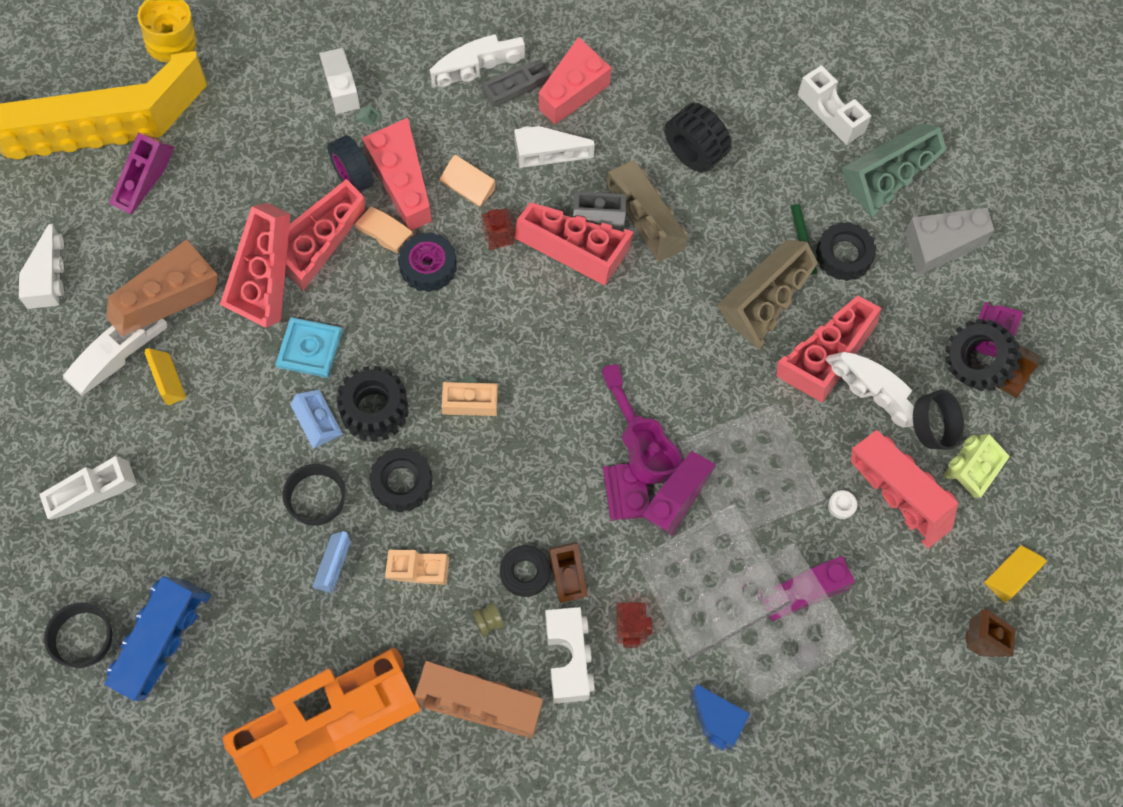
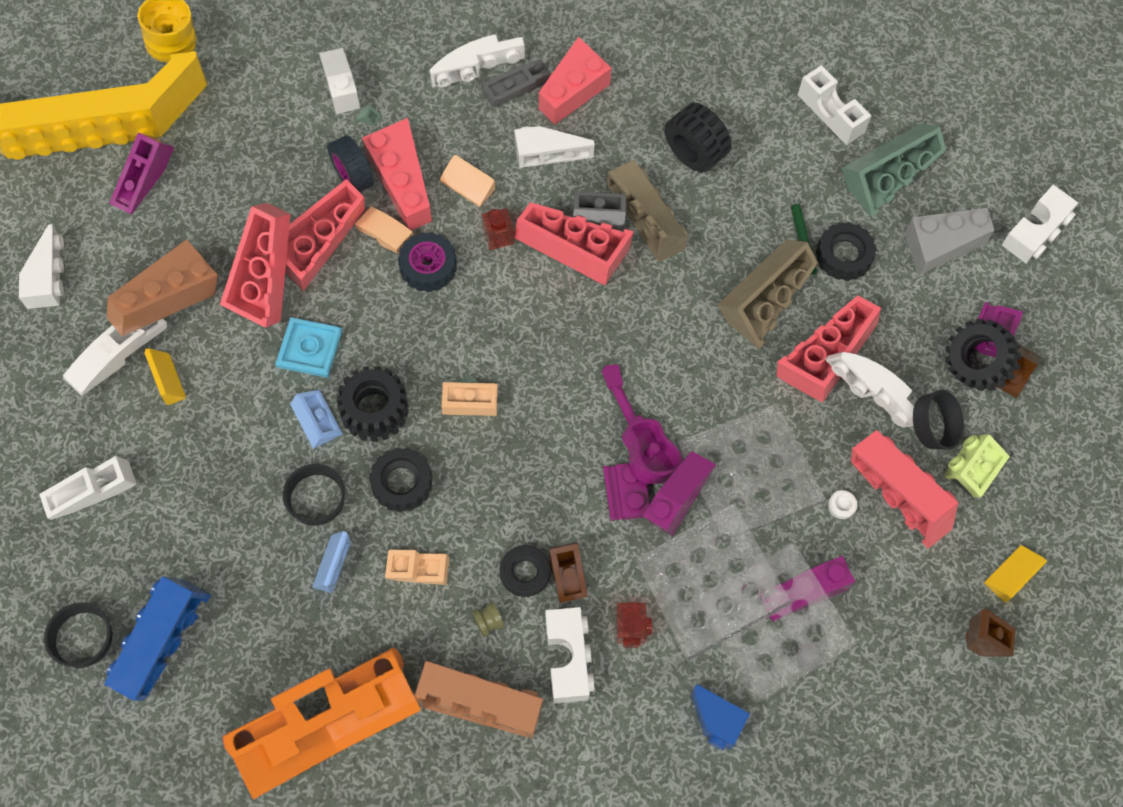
none -> white arch [1002,185,1078,264]

